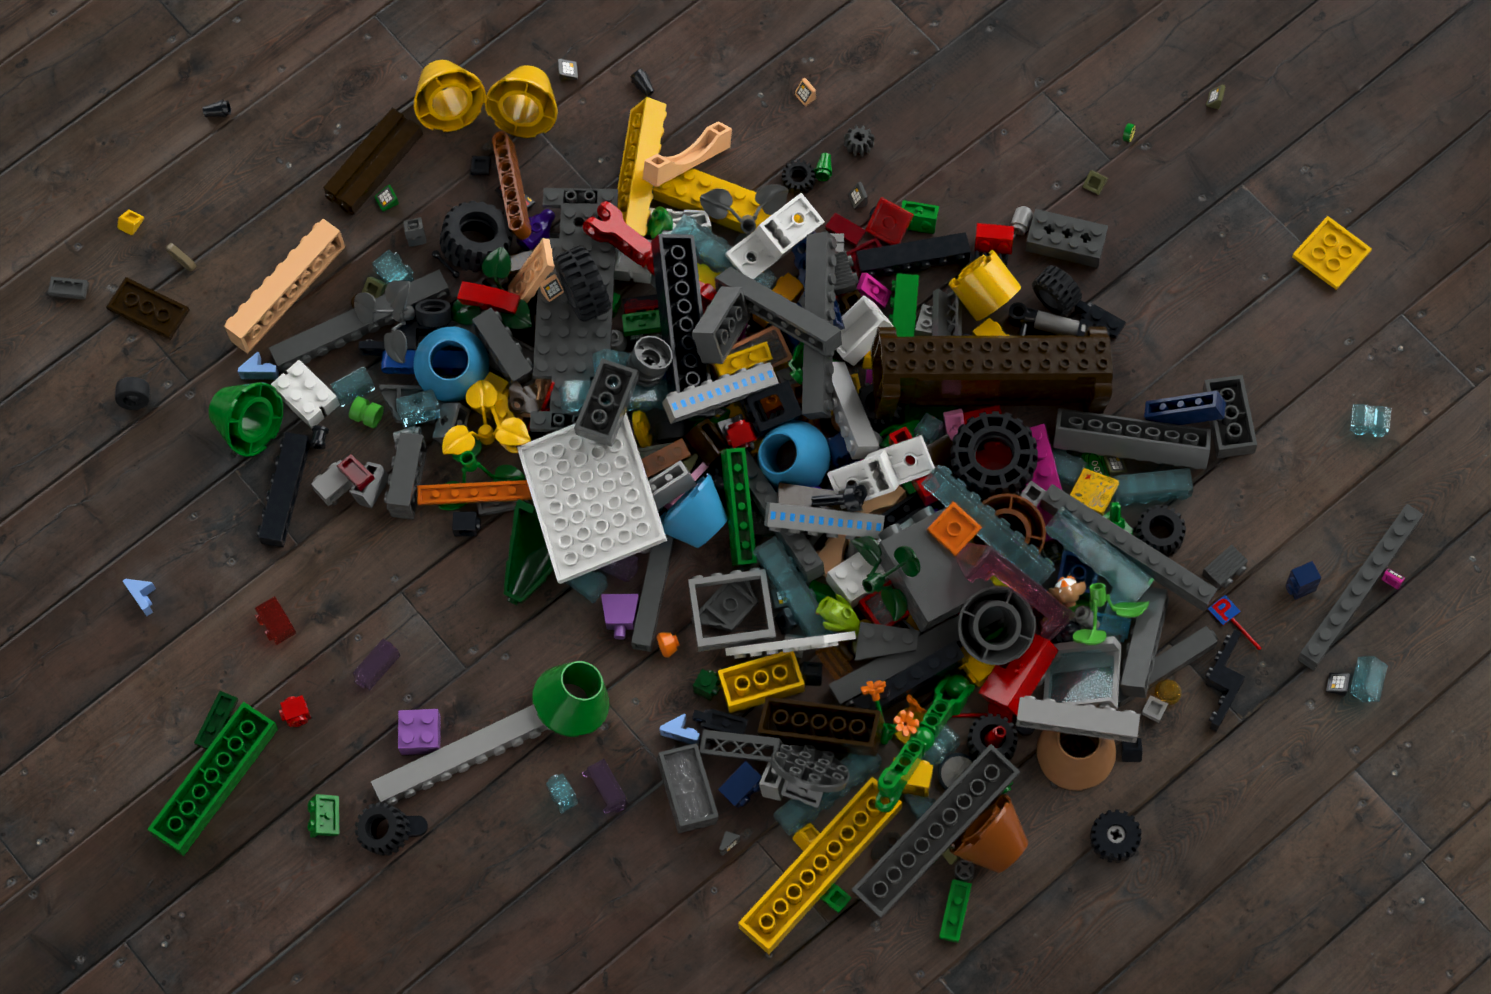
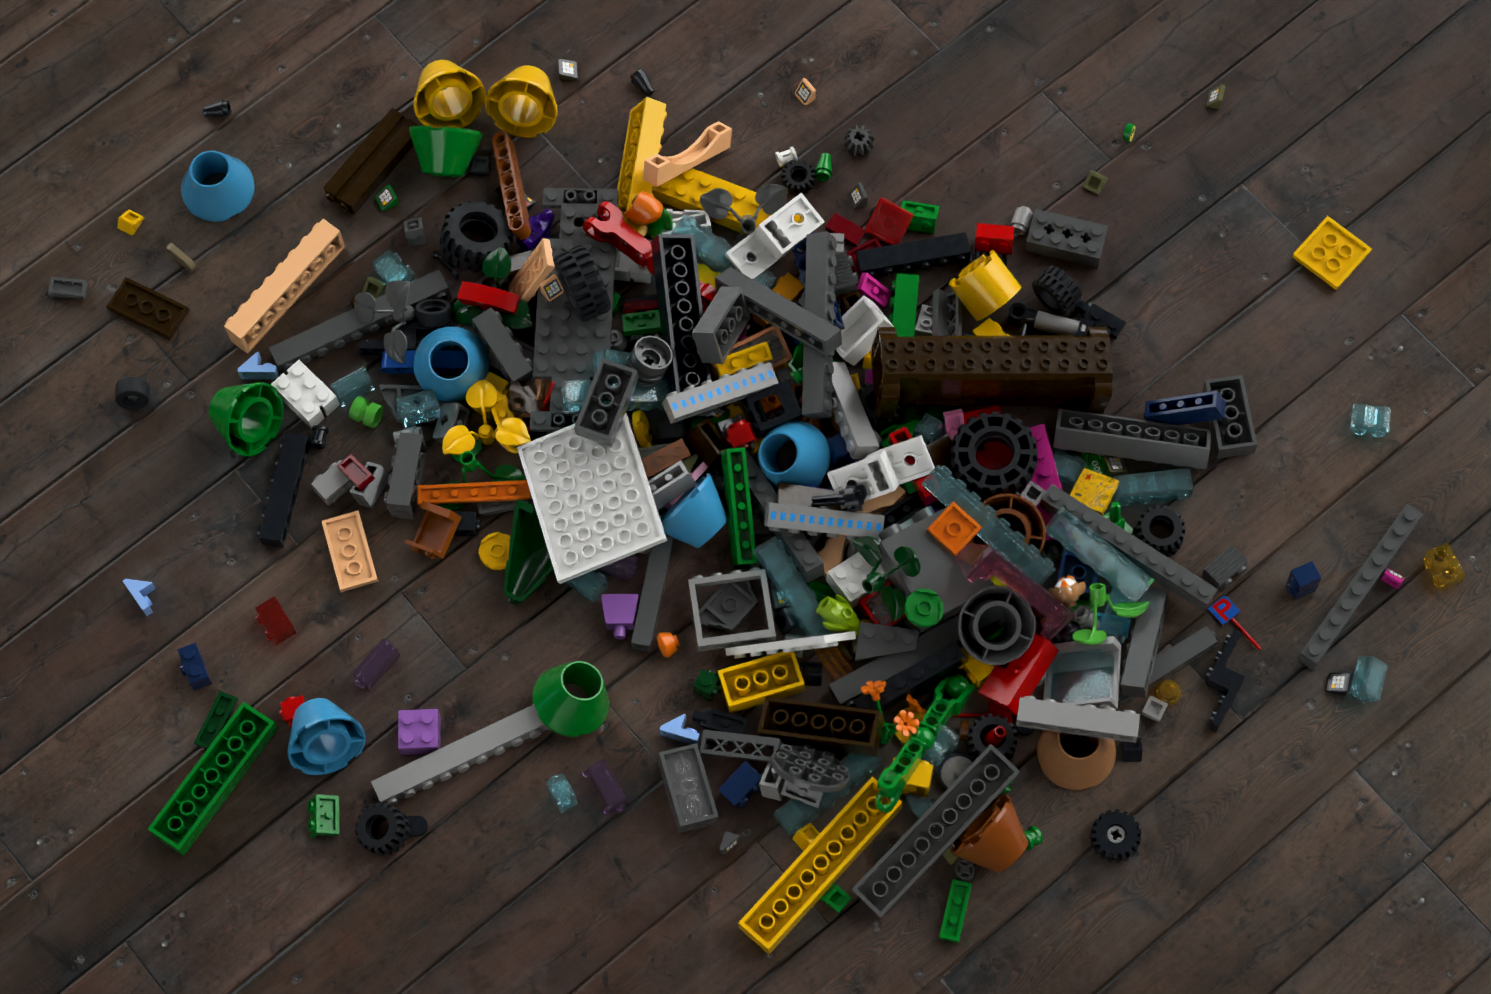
none -> dark blue brick [177,642,212,691]
none -> dark azure cone [181,151,255,222]
none -> dark azure cone [288,698,366,775]
none -> light nougat plate [322,510,378,592]
none -> dark orange panel [405,501,462,559]
none -> green cone [409,126,483,177]
none -> yellow tile [478,532,510,570]
none -> orange piece [623,191,663,226]
none -> white bush [775,146,798,168]
none -> green tile [904,589,944,628]
none -> reddish brown tile [960,720,969,740]
none -> green wheel [1024,826,1043,851]
none -> clear yellow brick [1423,542,1465,591]

